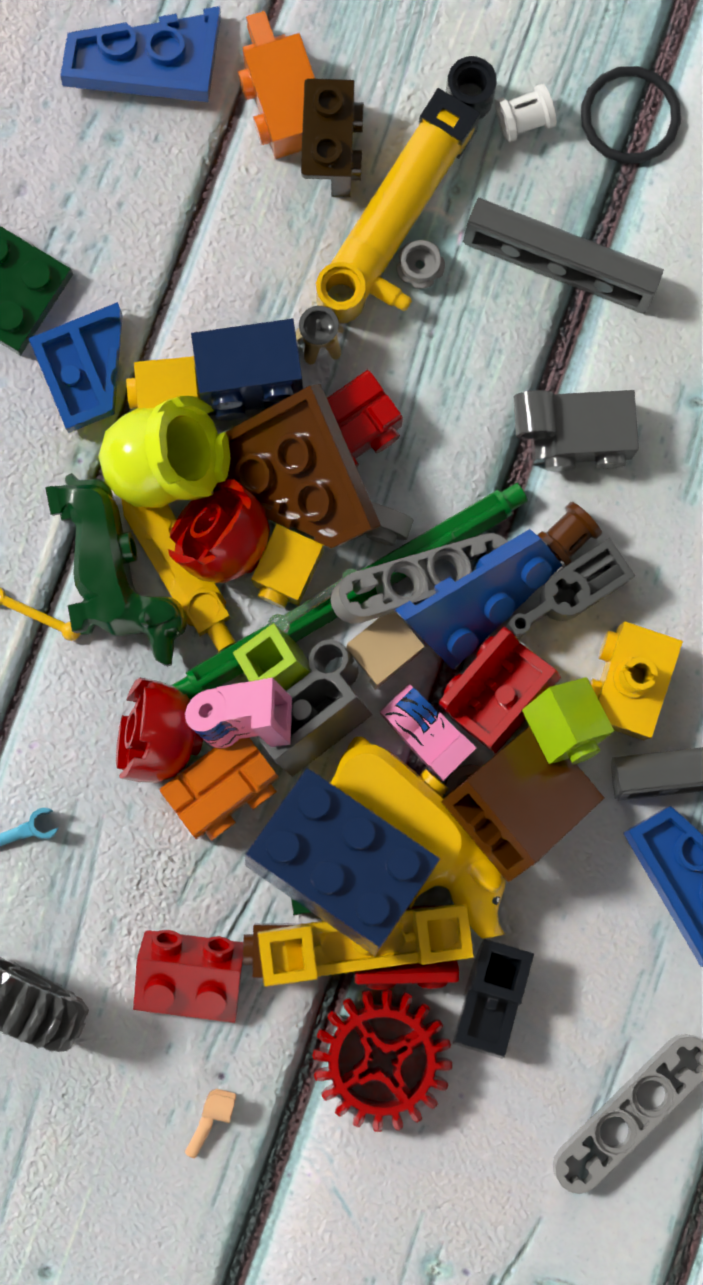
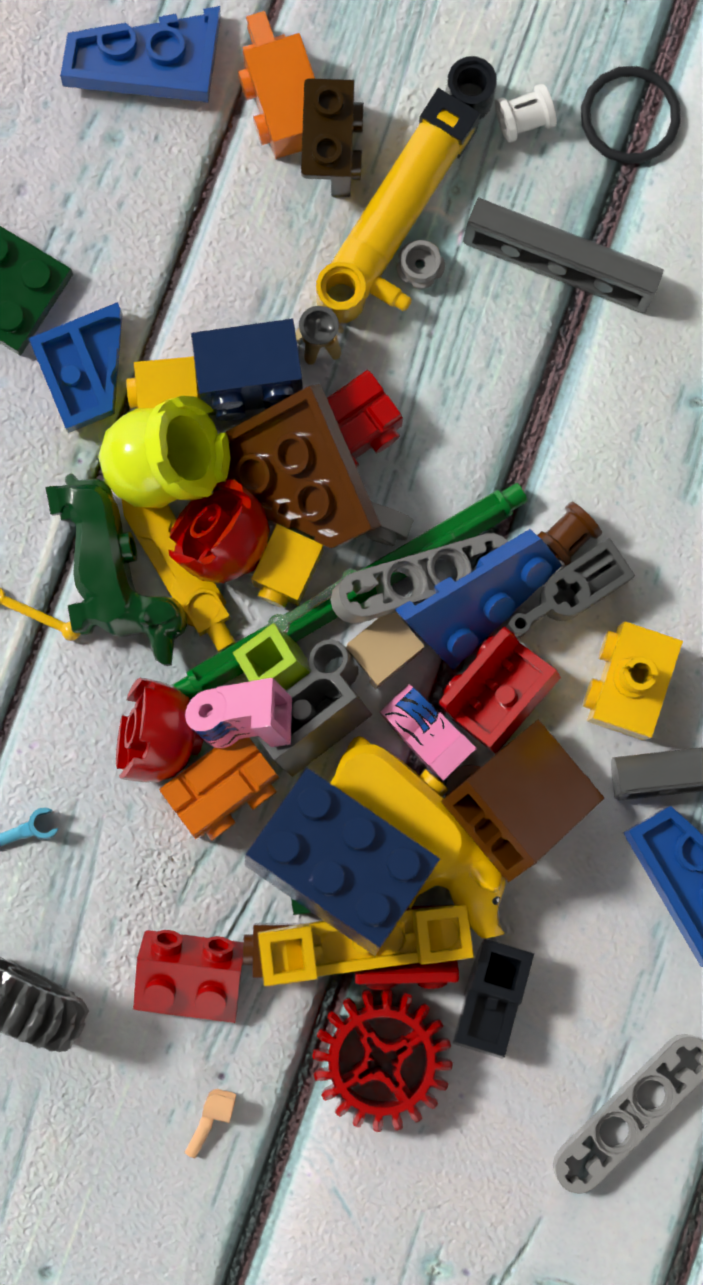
dark grey hinge [513,390,639,471] -> none
lime brick [522,677,615,765] -> none

